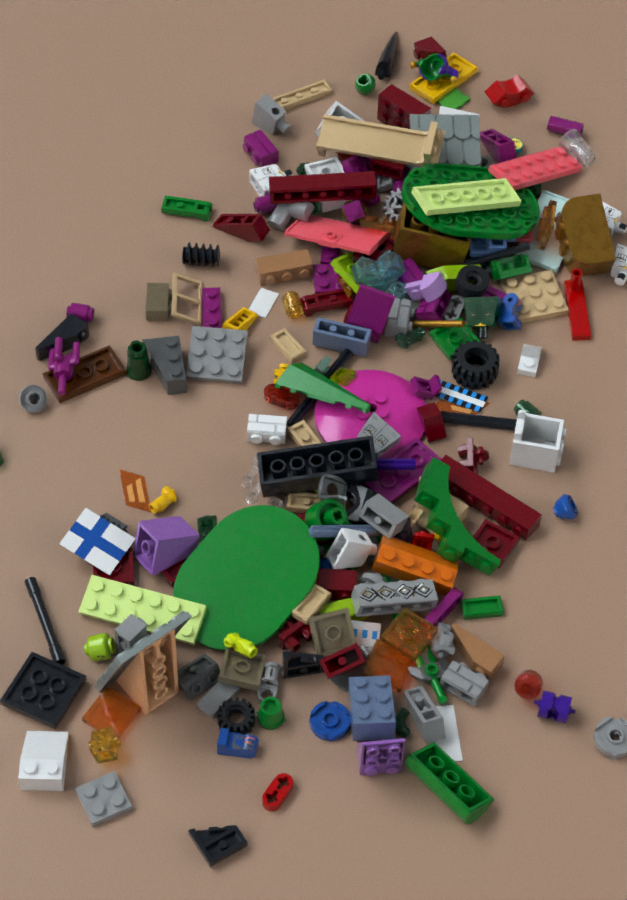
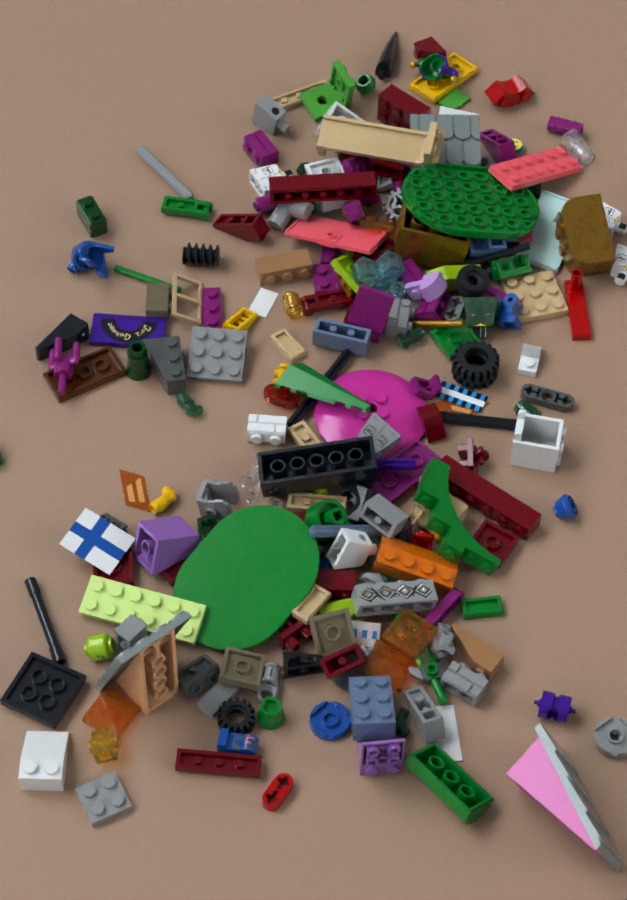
light grey plate [19,385,47,413] -> none
magenta brick [66,302,94,323] -> none
black wing [188,825,248,867] -> none
neon yellow arm [224,633,258,658] -> none
sand green plate [314,355,332,376] -> none
dark grey piece [317,474,347,506] -> none
clear neon green tile [330,367,356,386] -> none
yellowish green plate [411,178,522,216] -> none
clear red head [514,670,543,700] -> none
clear orange plate [535,200,557,250] -> none
none -> blue piece [67,241,114,279]
none -> dark green brick [76,196,107,238]
none -> dark purple tile [89,313,167,348]
none -> green bar [114,265,182,294]
none -> light grey axle [137,146,194,199]
none -> dark red plate [175,748,262,779]
none -> clear green arm [176,391,203,418]
none -> light grey piece [196,478,240,520]
none -> bright green bracket [299,60,355,123]
none -> piece [507,722,623,872]
none -> dark grey beam [520,384,574,413]

